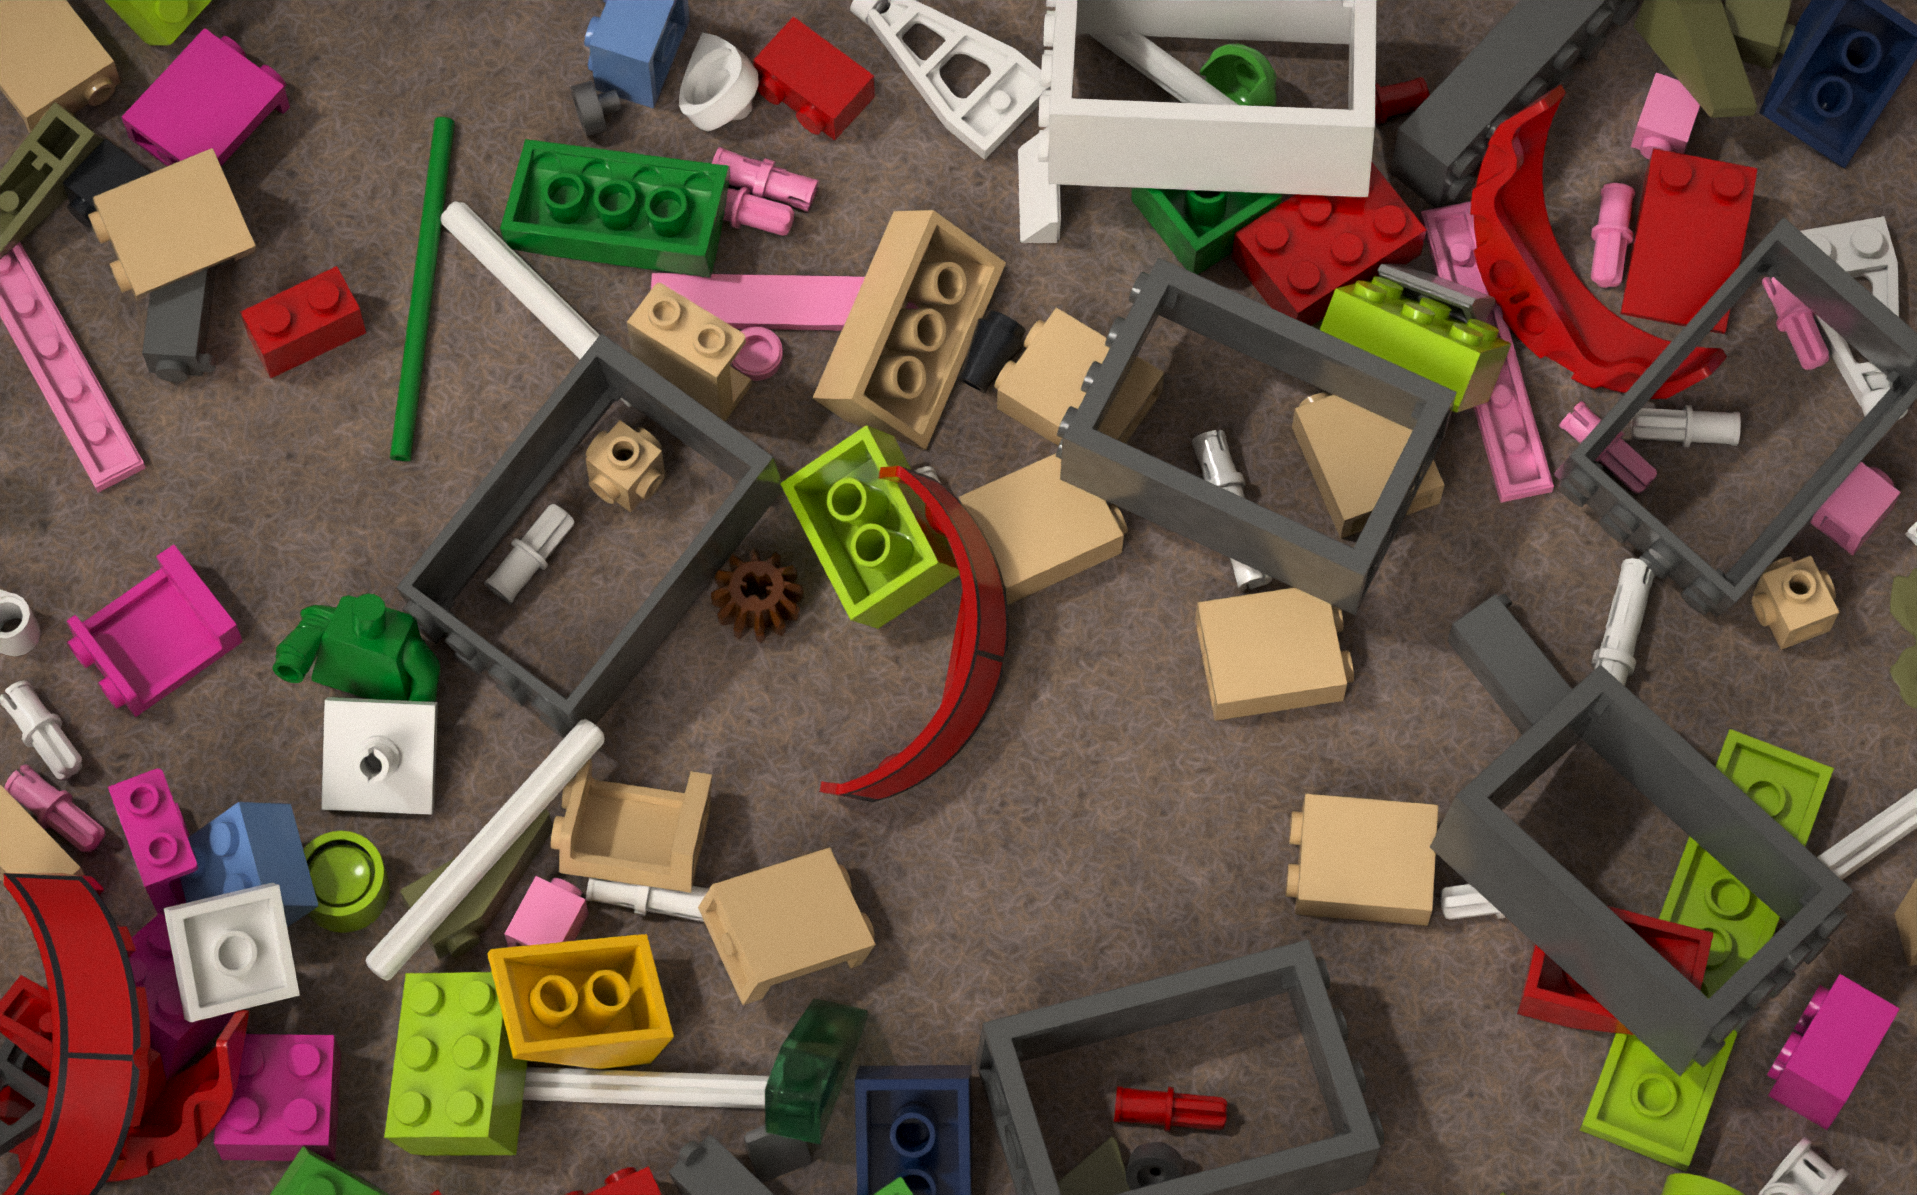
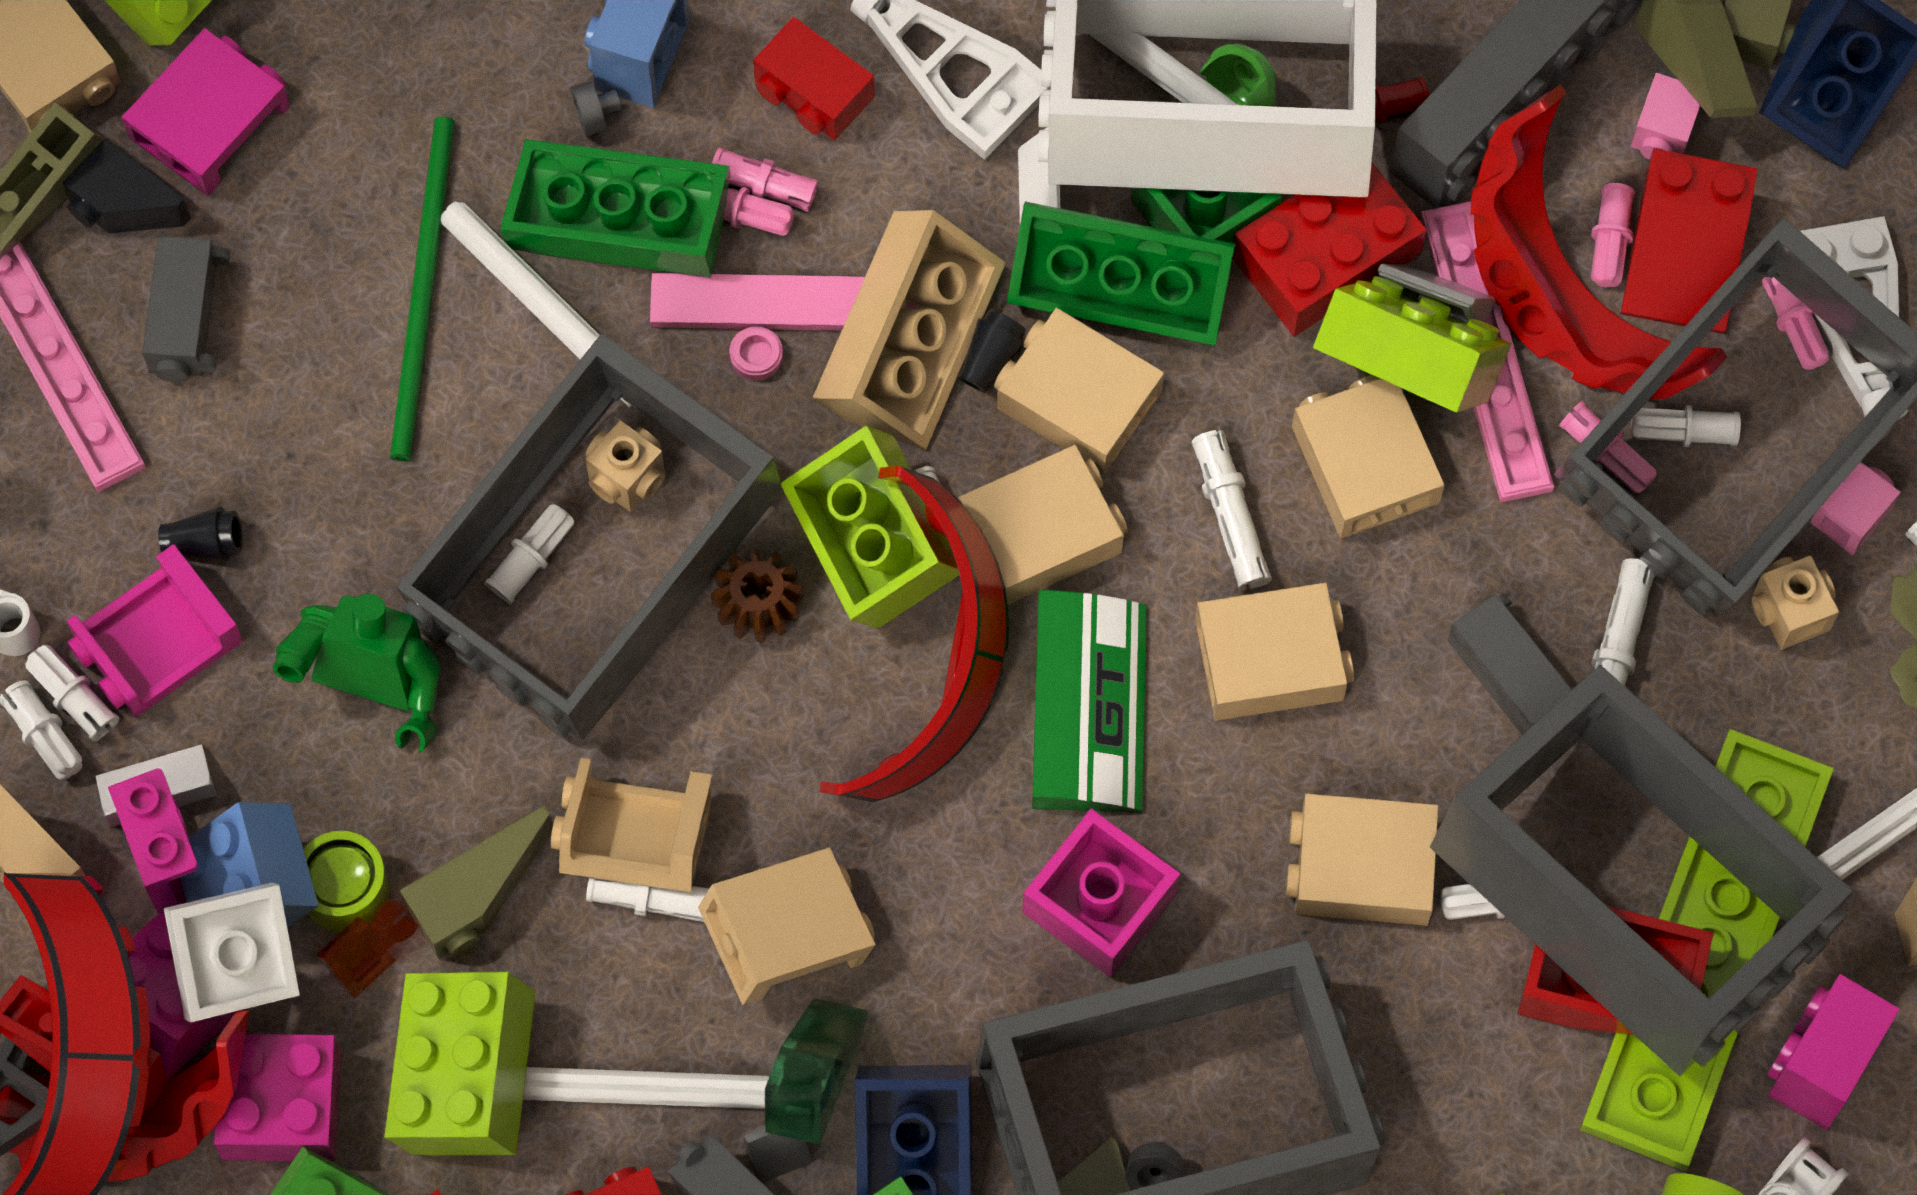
bright pink axle [4,764,105,852] -> none
tan panel [88,148,256,301] -> none
red brick [240,266,366,379] -> none
white tile [322,697,438,815] -> none
white axle [366,719,605,981] -> none
yellow slope [487,934,674,1069] -> none
bright pink brick [504,876,589,947] -> none
tan panel [627,283,752,421] -> none
white piece [679,32,759,132] -> none
dark grey door [1056,257,1457,615] -> none
red axle [1114,1086,1227,1132] -> none
none -> white axle [25,645,120,742]
none -> white slope [95,744,217,828]
none -> black cone [158,507,243,560]
none -> clear red plate [316,899,418,998]
none -> green slope [1007,201,1235,346]
none -> dark pink brick [1022,809,1181,978]
none -> green slope [1032,590,1146,813]

